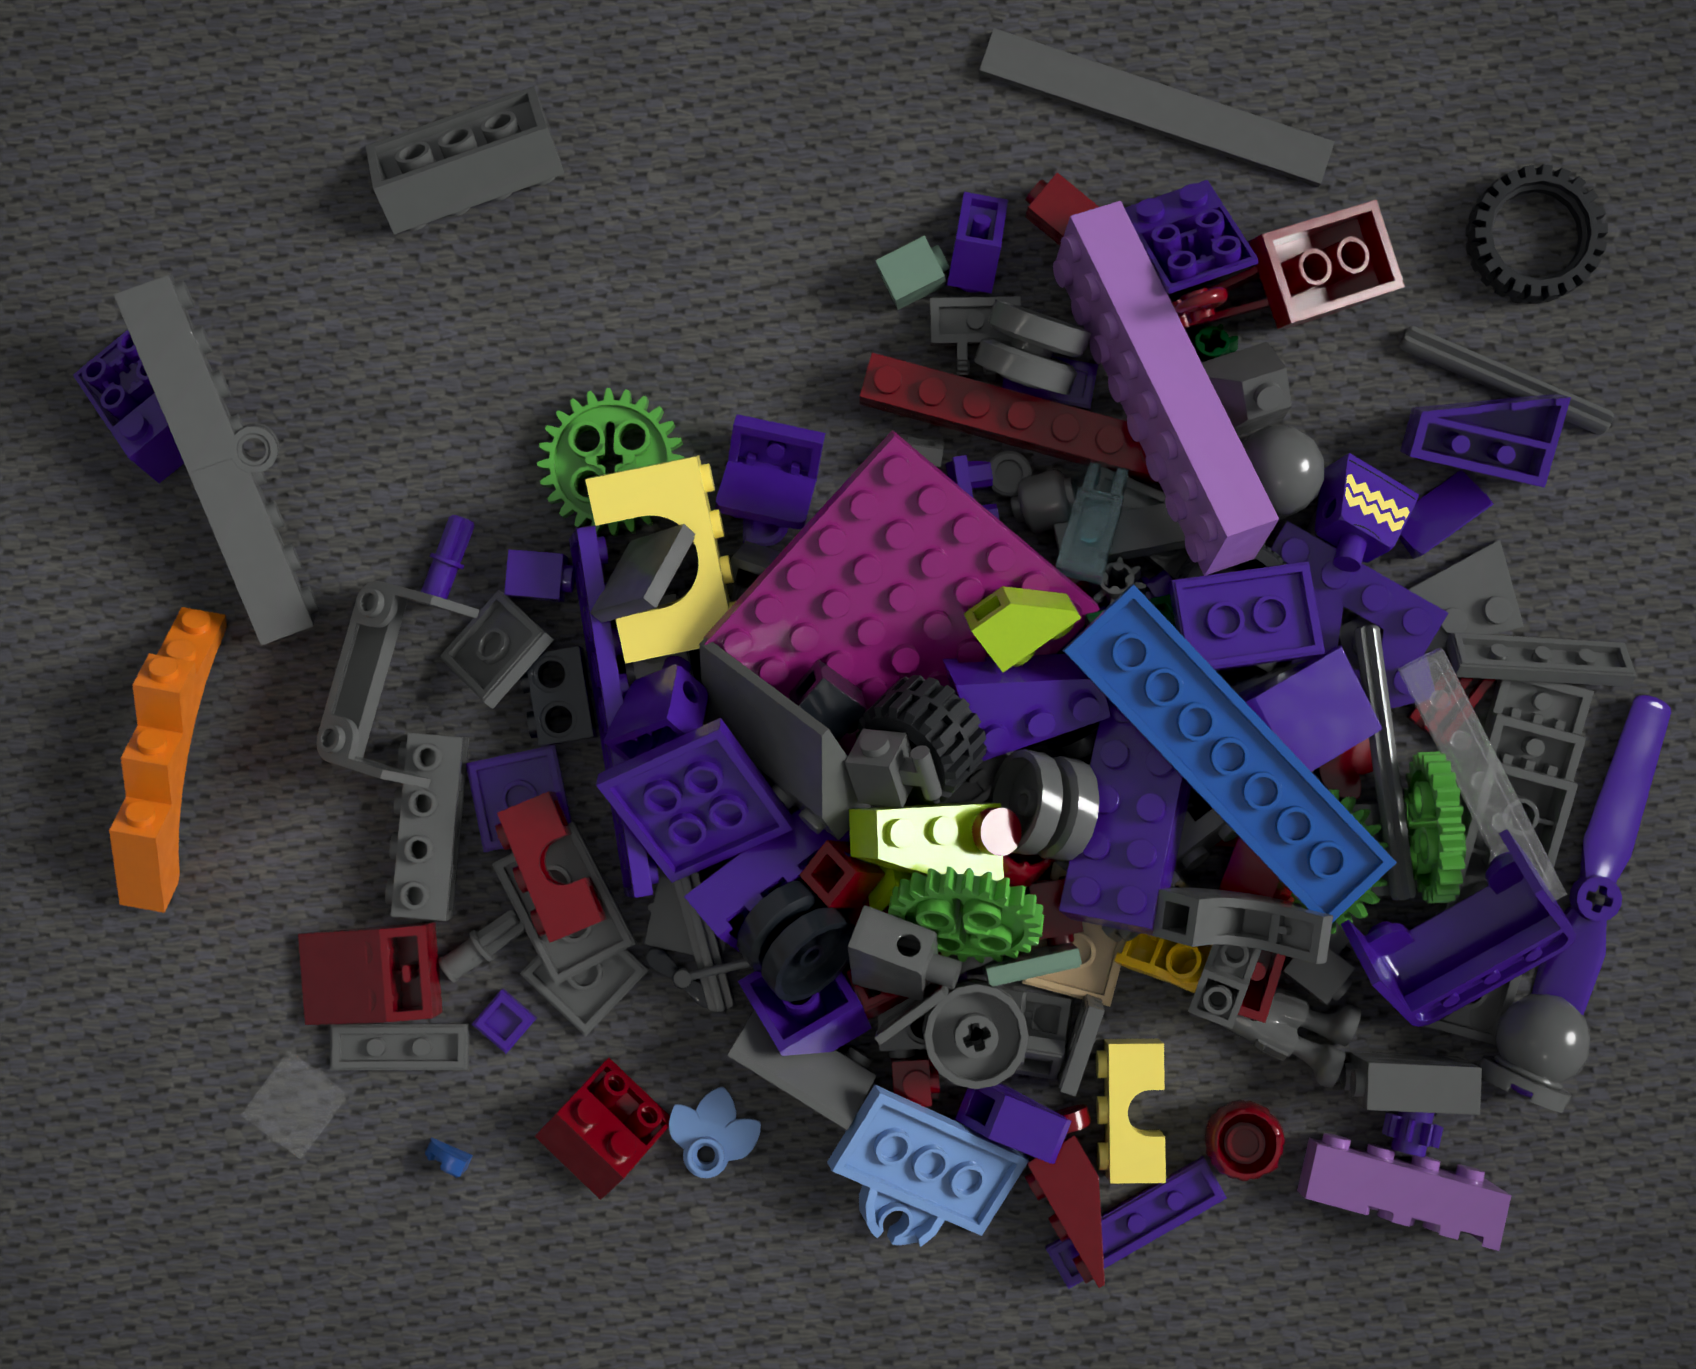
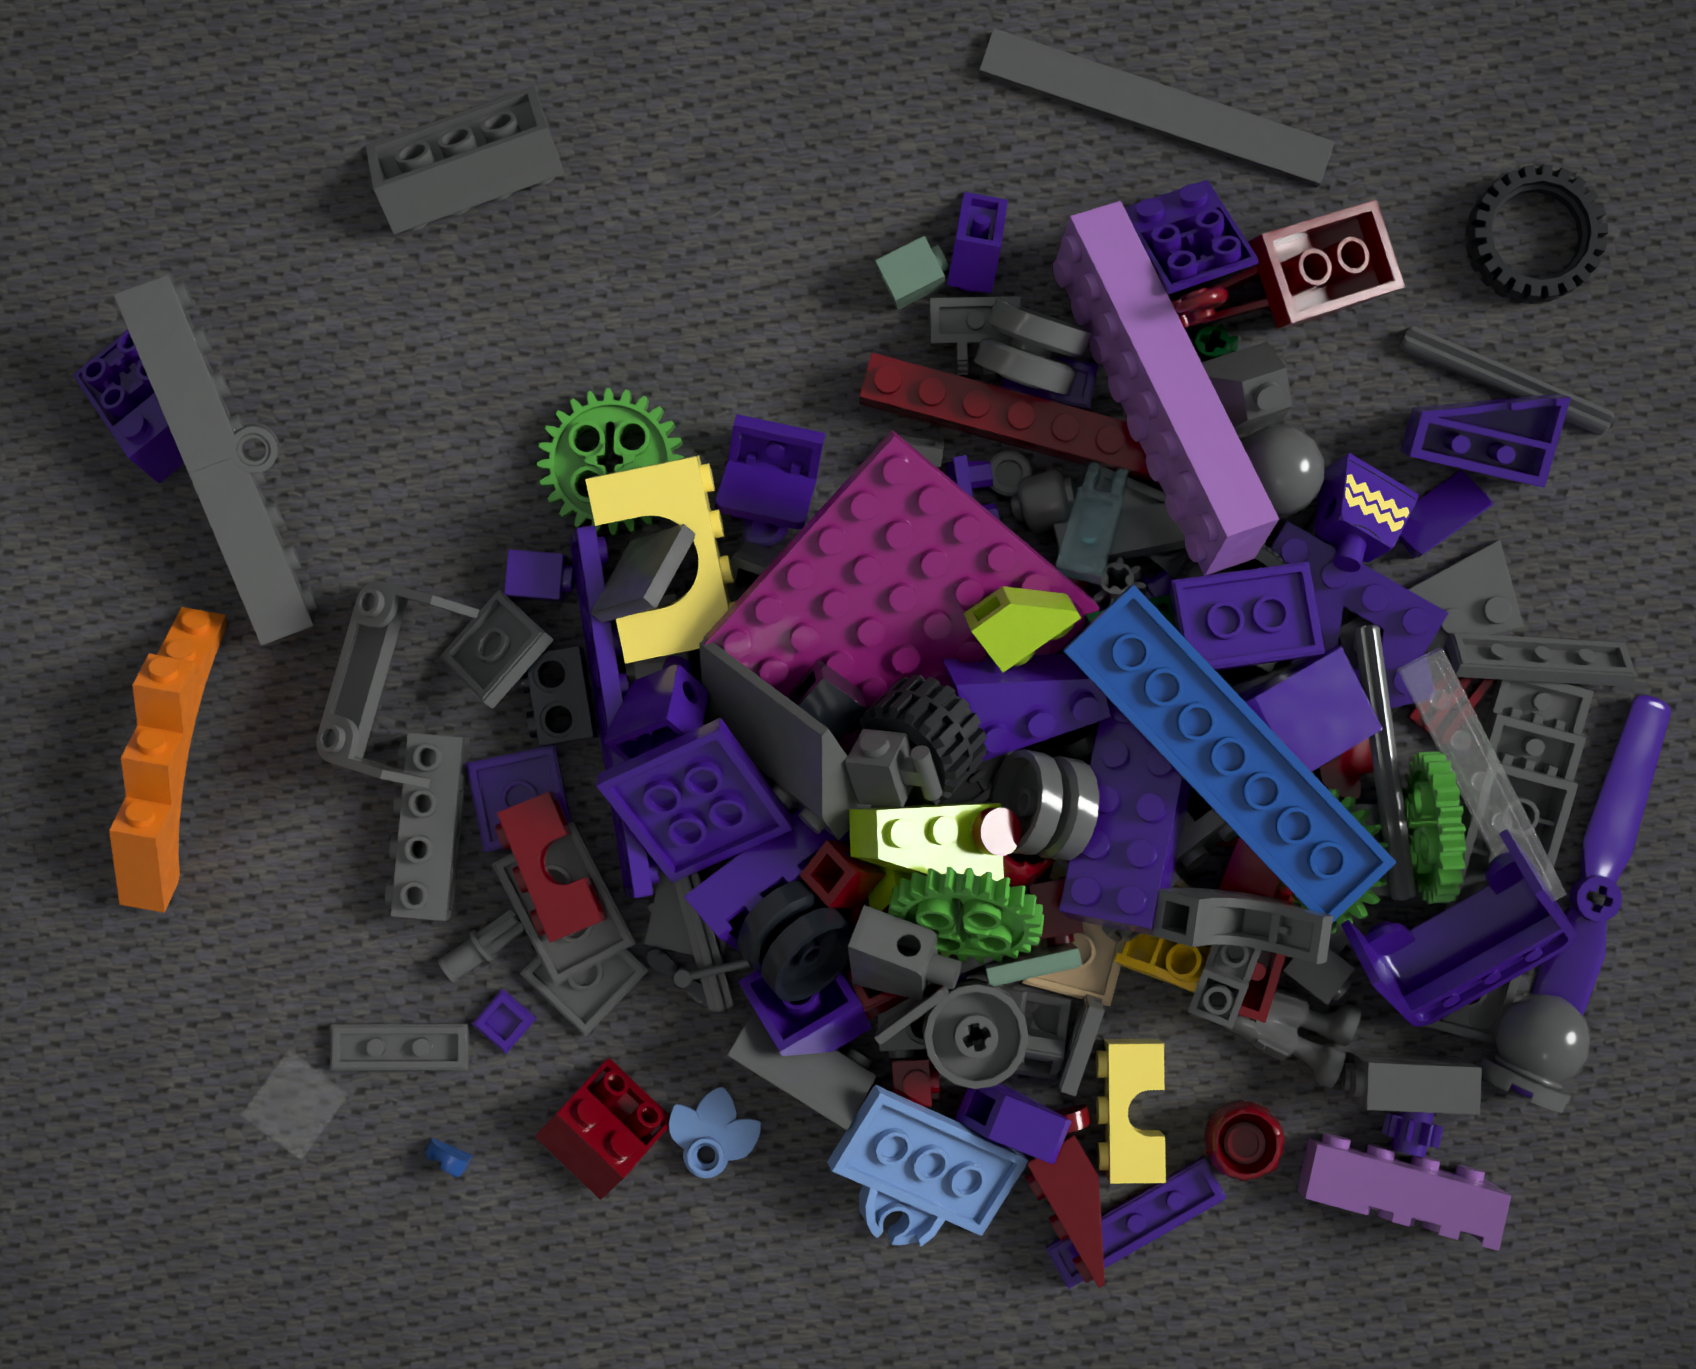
dark red slope [298,922,443,1025] -> none
dark purple axle [421,515,475,599] -> none
dark red brick [1025,173,1099,246] -> none

